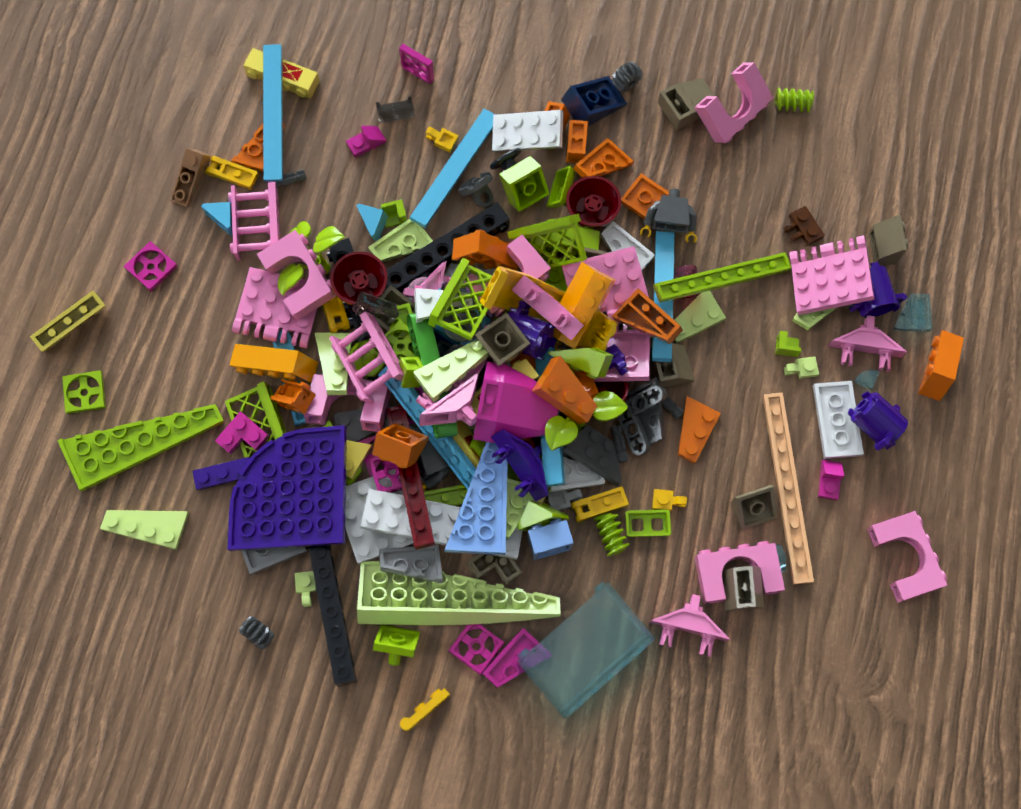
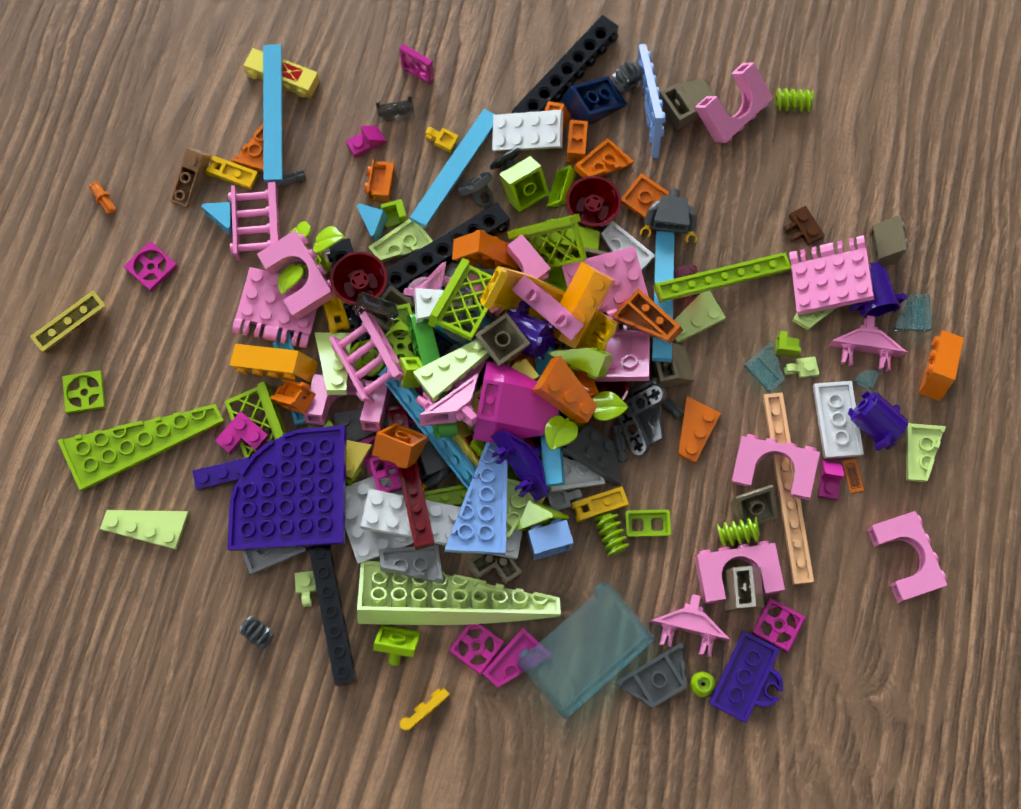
dark purple plate [605,344,628,376] -> none
yellow plate [652,489,687,511] -> none
clear light blue tile [776,544,786,572] -> none
none -> orange axle [89,181,116,215]
none -> orange hinge [364,160,395,203]
none -> black brick [512,14,619,113]
none -> dark grey wing [614,642,687,709]
none -> light blue wing [638,44,666,158]
none -> lime plate [690,671,716,698]
none -> dark purple plate [708,630,784,723]
none -> lime piece [717,517,760,547]
none -> bright pink arch [732,434,820,500]
none -> clear light blue wing [744,342,785,393]
none -> dark pink piece [751,598,806,653]
none -> sticker [842,458,864,493]
none -> yellowish green wing [906,423,946,482]

